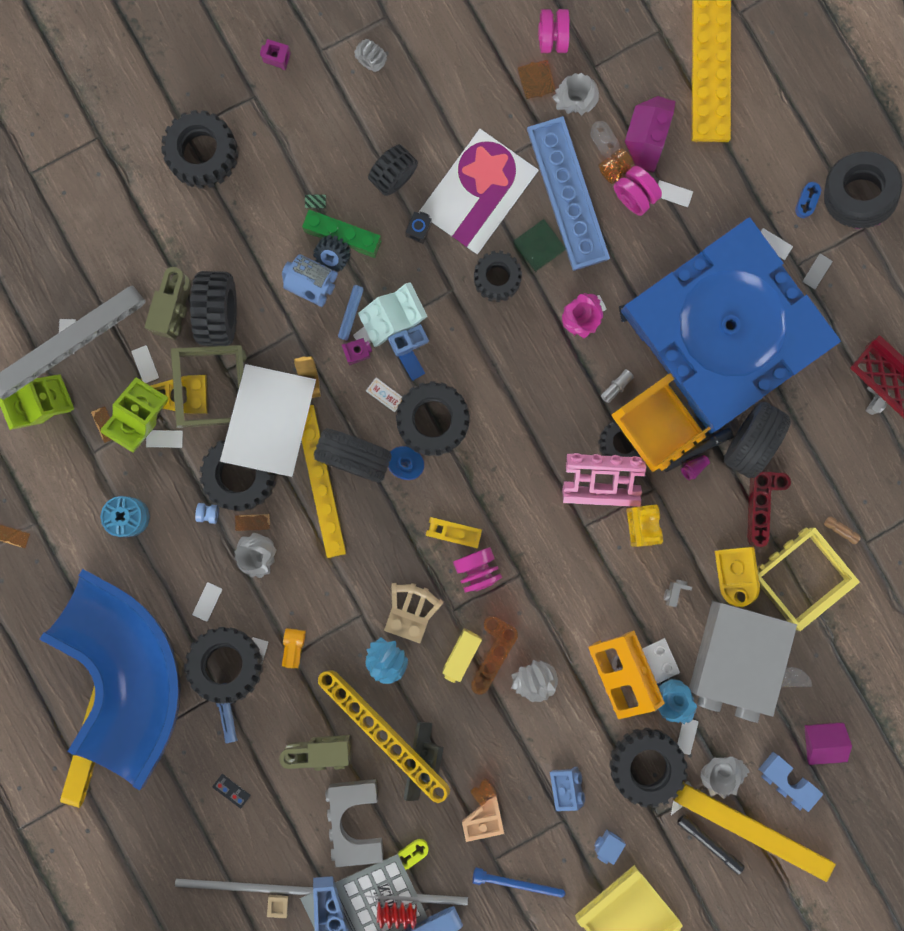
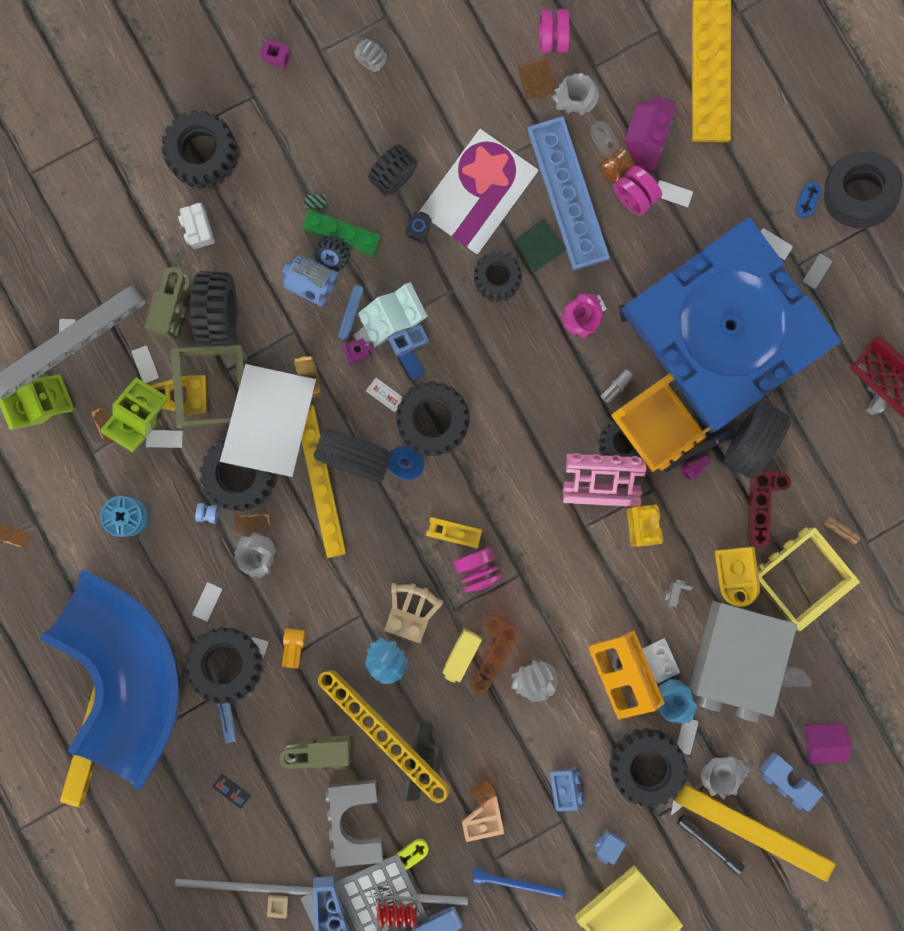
none -> white brick [178,203,215,249]

